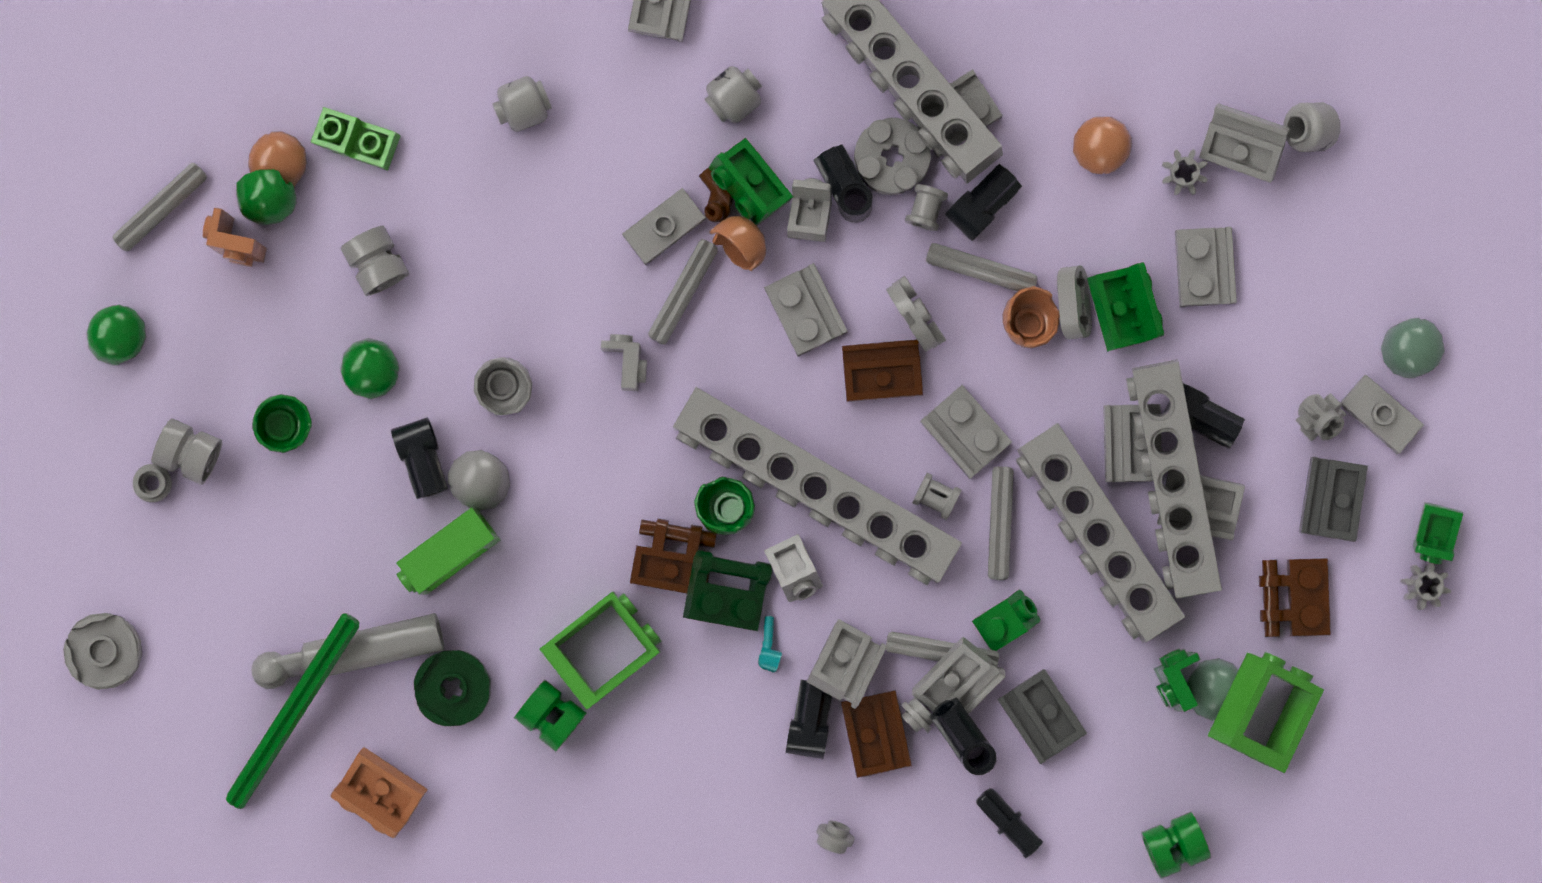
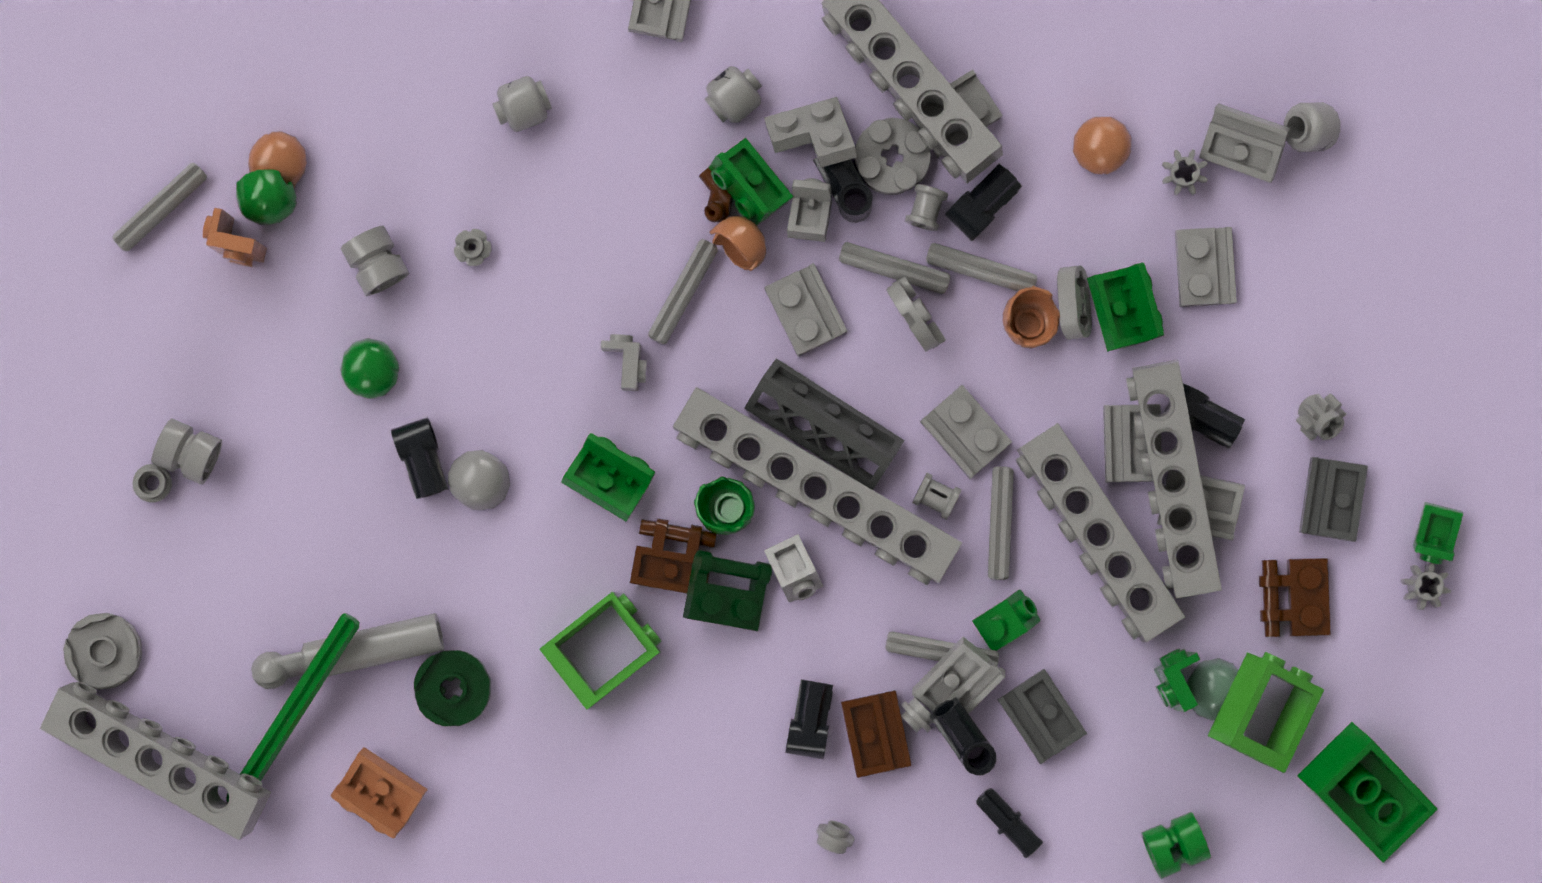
green hair [86,305,146,365] -> none
green hair [252,394,312,453] -> none
bright green slope [311,107,401,171] -> none
bright green window [396,507,501,595] -> none
light grey hair [474,357,532,415] -> none
green wheel [514,679,587,752] -> none
light grey plate [622,188,706,265] -> none
teal hand [758,616,782,672] -> none
light grey plate [806,619,886,709] -> none
reddish brown plate [842,339,923,402] -> none
light grey plate [1340,375,1424,454] -> none
sand green hair [1381,318,1445,378] -> none
none -> light grey brick [40,682,271,840]
none -> light grey plate [454,229,491,266]
none -> green bracket [561,433,655,522]
none -> dark grey fence [744,358,905,490]
none -> light grey plate [764,97,857,168]
none -> light grey axle [839,242,950,294]
none -> green slope [1297,722,1438,863]

